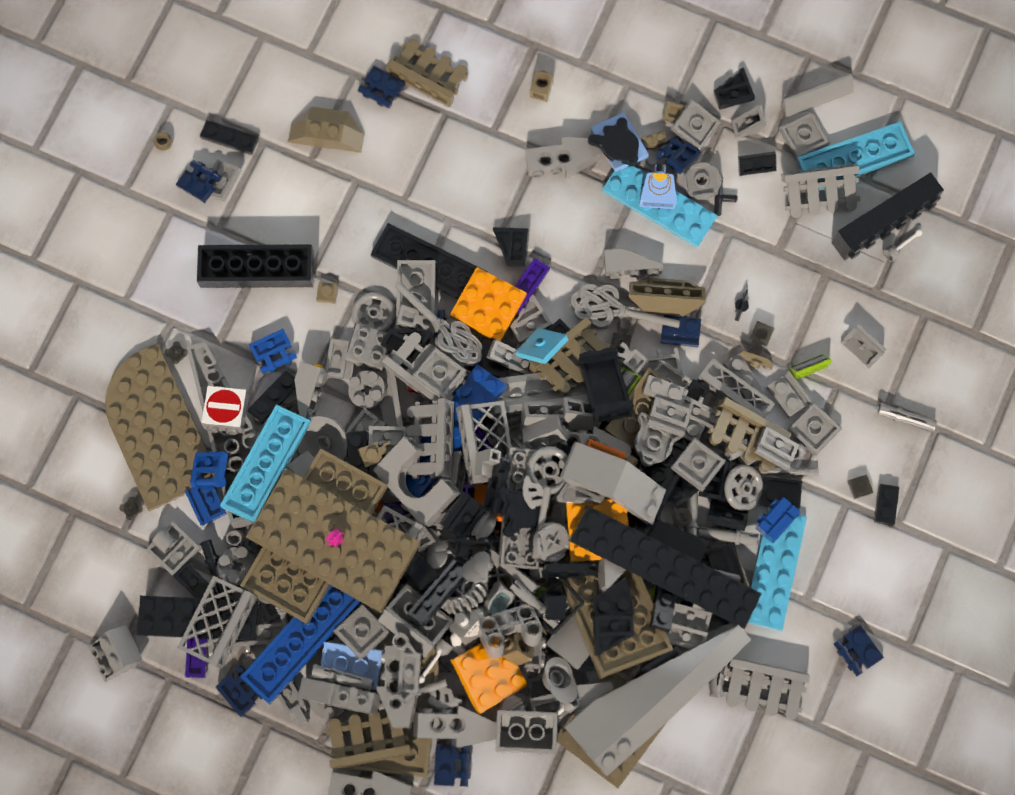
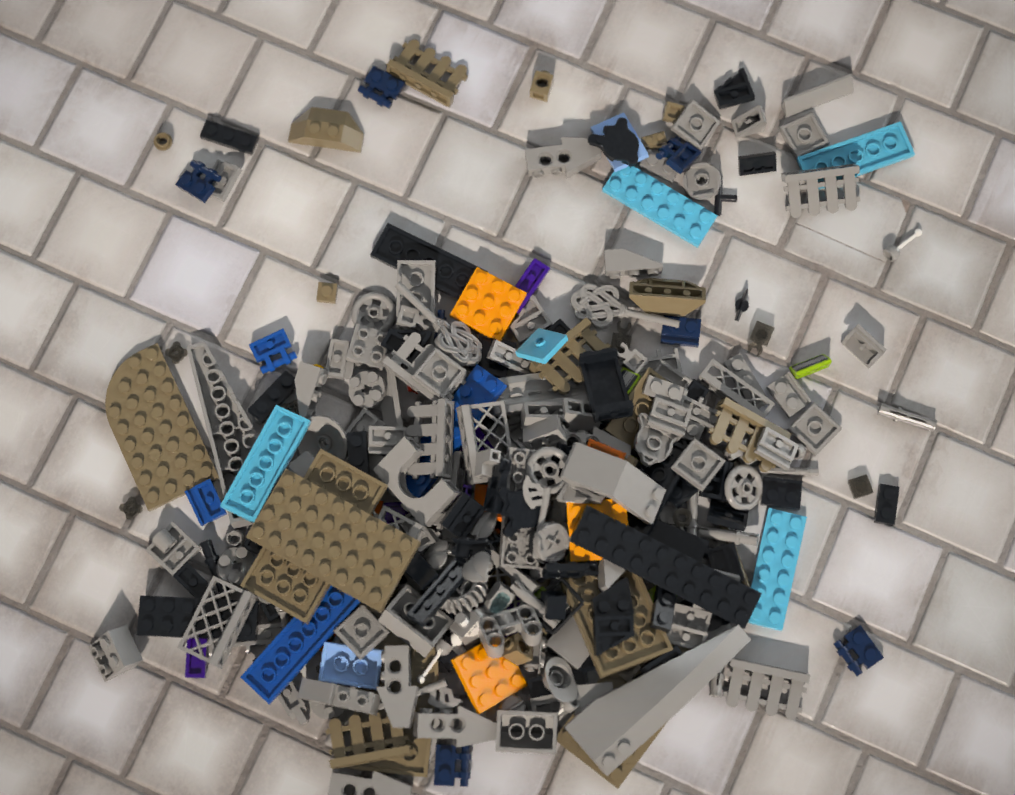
blue plate [190,451,228,488] -> none
black brick [197,244,314,288] -> none
piece [201,386,249,435] -> none
dark blue plate [215,665,263,718] -> none
light grey pin [311,664,373,691] -> none
dark pink plate [326,529,344,547] -> none
dark tan plate [358,442,391,468] -> none
light grey plate [387,633,422,712] -> none
black wing [493,227,530,266] -> none
light blue torso [639,164,677,209] -> none
dark tan piece [740,350,773,370] -> none
blue brick [756,497,801,543] -> none
black brick [832,172,944,261] -> none

